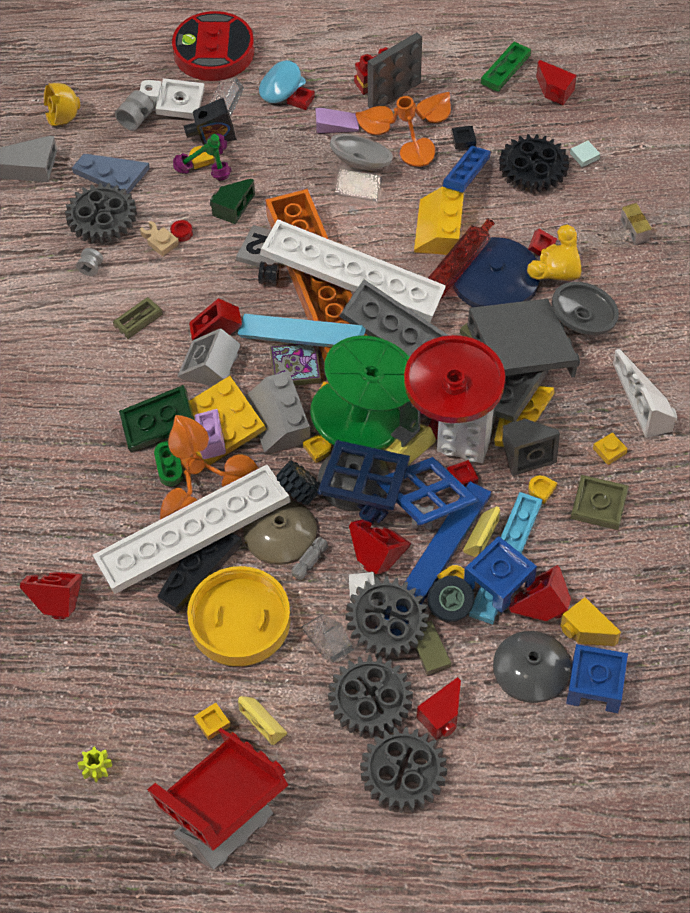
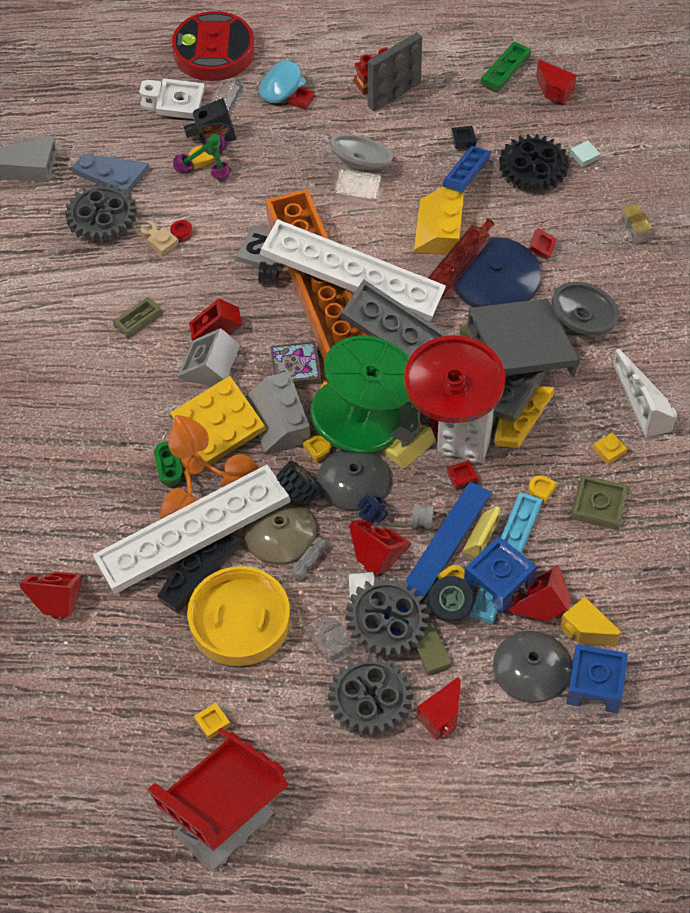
yellow cylinder [44,83,80,126] -> none
light grey wheel [76,248,103,276] -> none
neon yellow gear [78,746,112,782] -> none
light grey wheel [115,90,154,131] -> none
dark green tile [119,385,195,453] -> none
lavender slope [195,409,226,459] -> none
dark green slope [210,179,255,224] -> none
medium azure tile [238,314,366,347] -> none
light yellow slope [238,696,287,745] -> none
lavender slope [316,108,359,133] -> none
dark blue window [317,440,410,511] -> none
orange plant [355,92,451,167] -> none
dark grey gear [360,727,447,813] -> none
blue window [377,457,479,526] -> none
dark grey slope [502,419,560,476] -> none
yellow head [527,224,582,281] -> none

